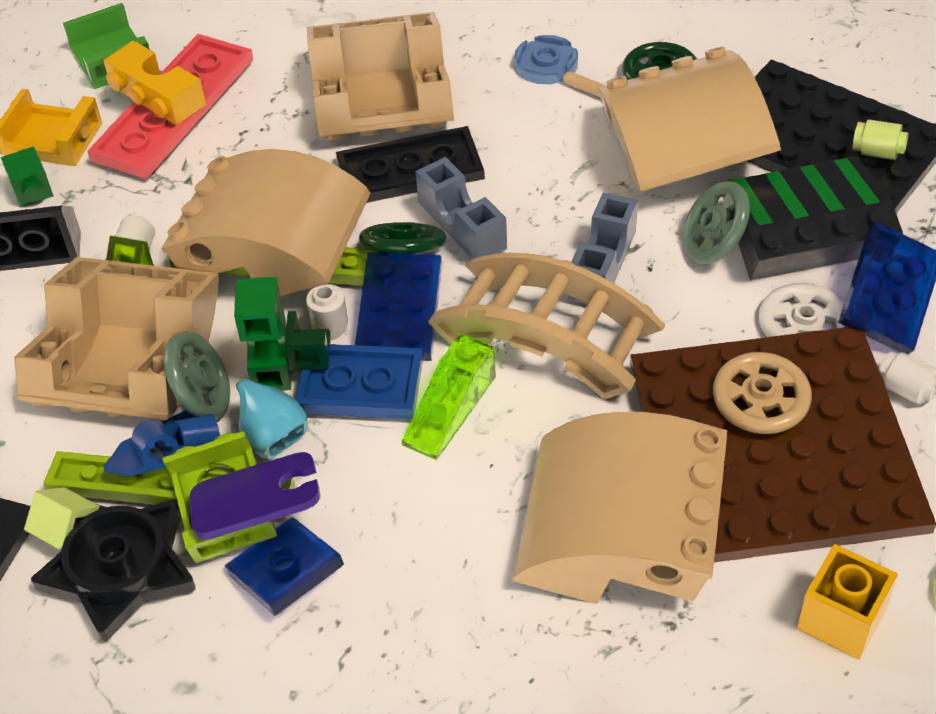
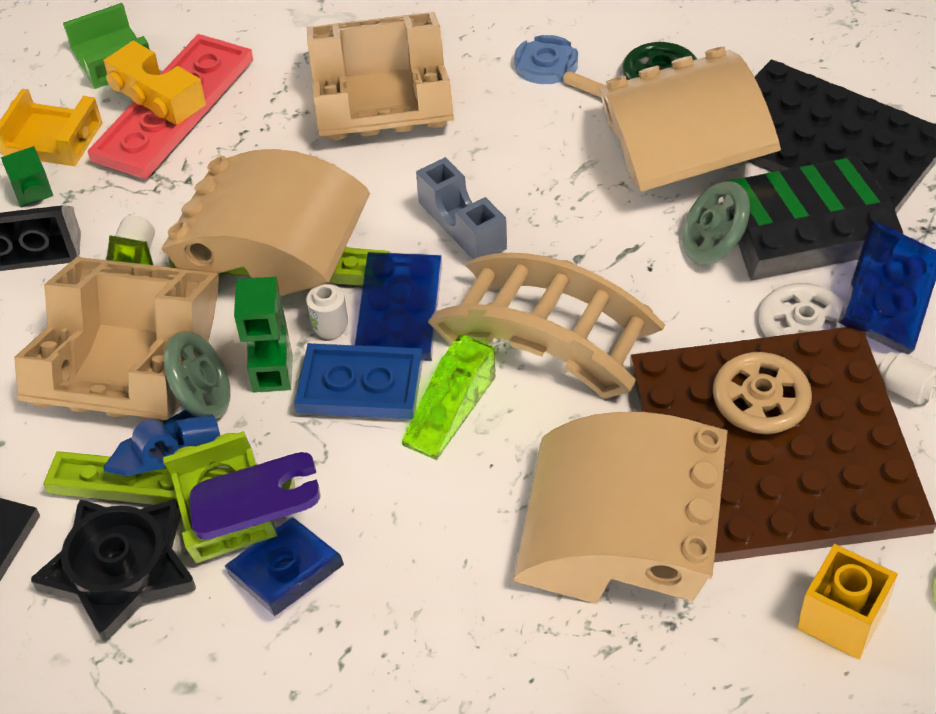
yellowish green panel [24,487,99,549] -> none
medium azure piece [236,379,308,459] -> none
dark green panel [285,311,331,370] -> none
black tile [336,126,485,203] -> none
dark green plate [359,222,446,254] -> none
sand blue arch [568,192,638,304] -> none
yellowish green brick [853,120,908,160] -> none

